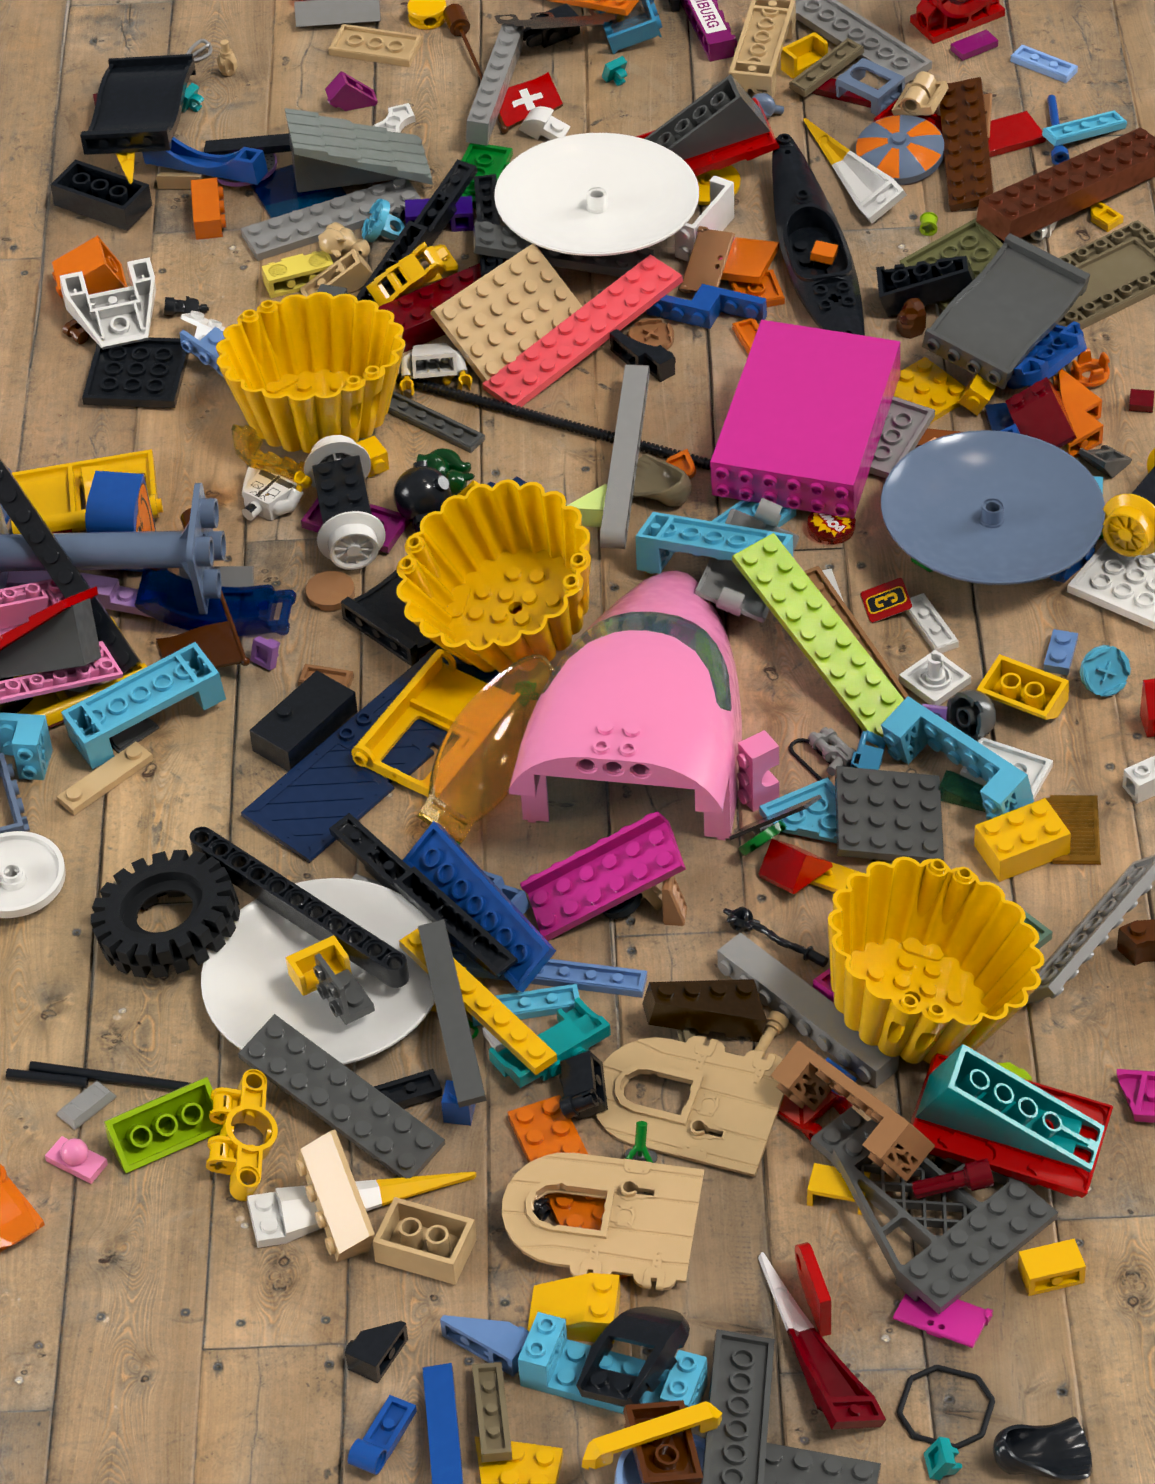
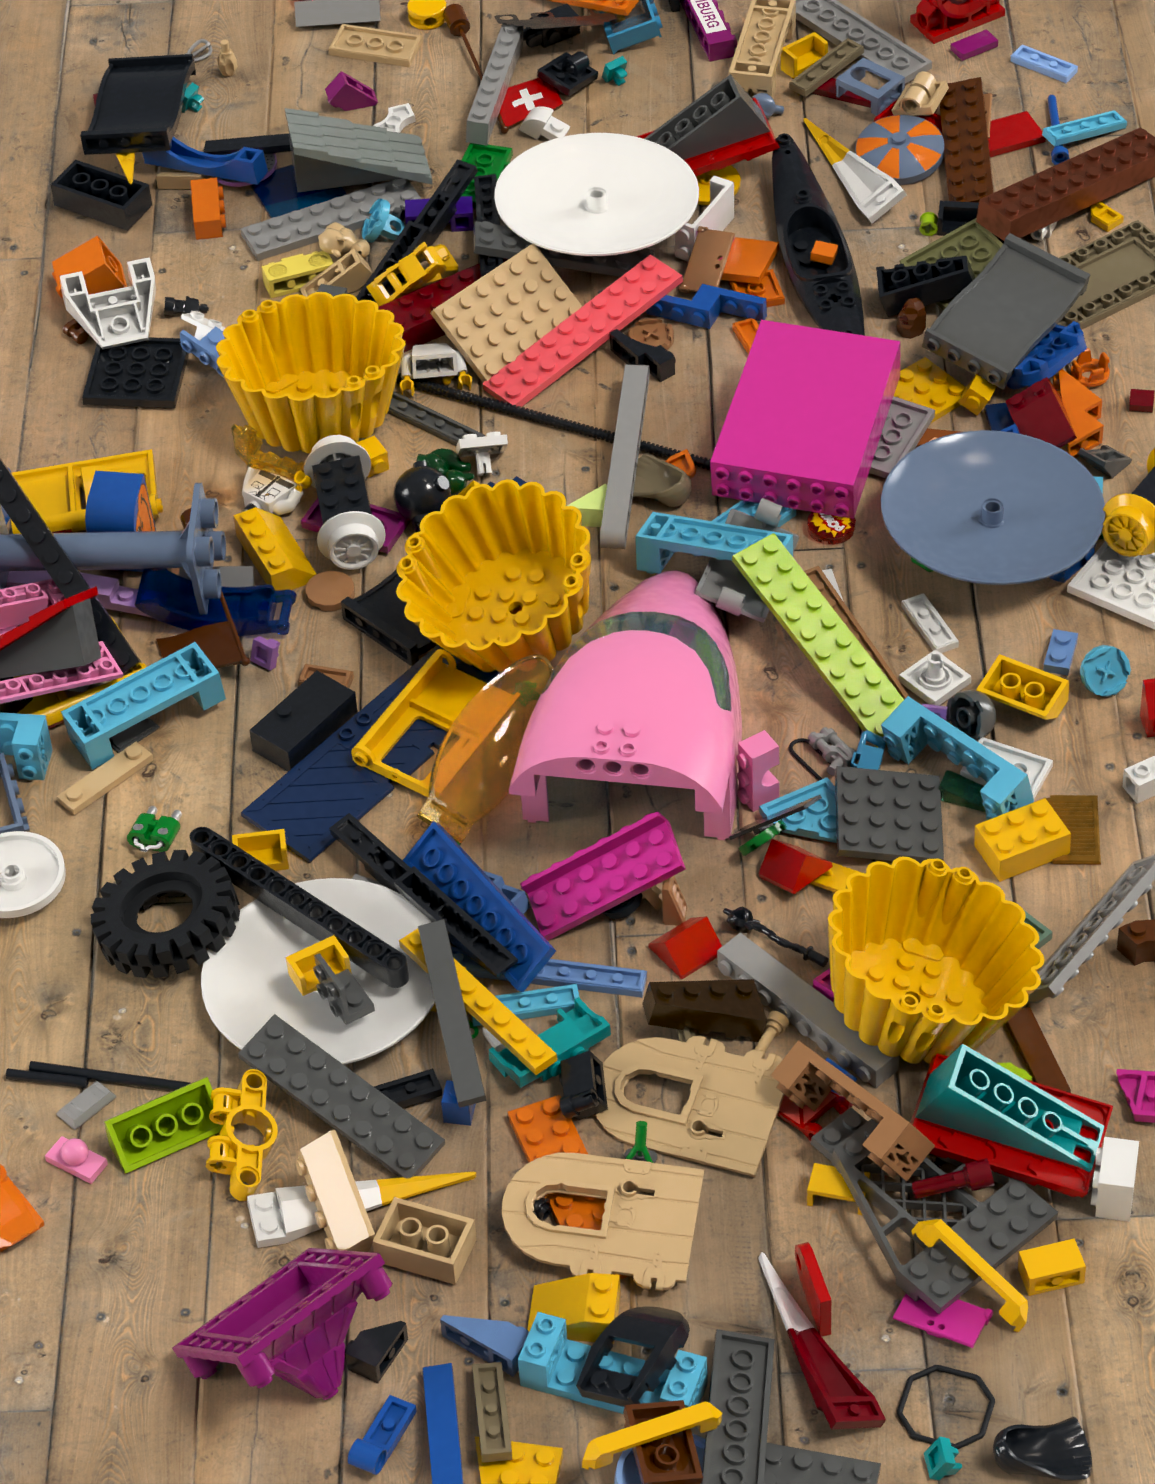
sticker [860,578,912,623] -> none
none -> green piece [127,806,182,852]
none -> magenta piece [172,1248,393,1400]
none -> yellow panel [232,829,289,871]
none -> yellow slope [233,507,317,596]
none -> white plate [456,432,508,476]
none -> black plate [537,51,598,96]
none -> red slope [648,916,722,979]
none -> yellow piece [911,1219,1028,1332]
none -> black panel [937,200,979,236]
none -> reddish brown tile [1005,1007,1071,1093]
none -> white brick [1091,1137,1139,1222]

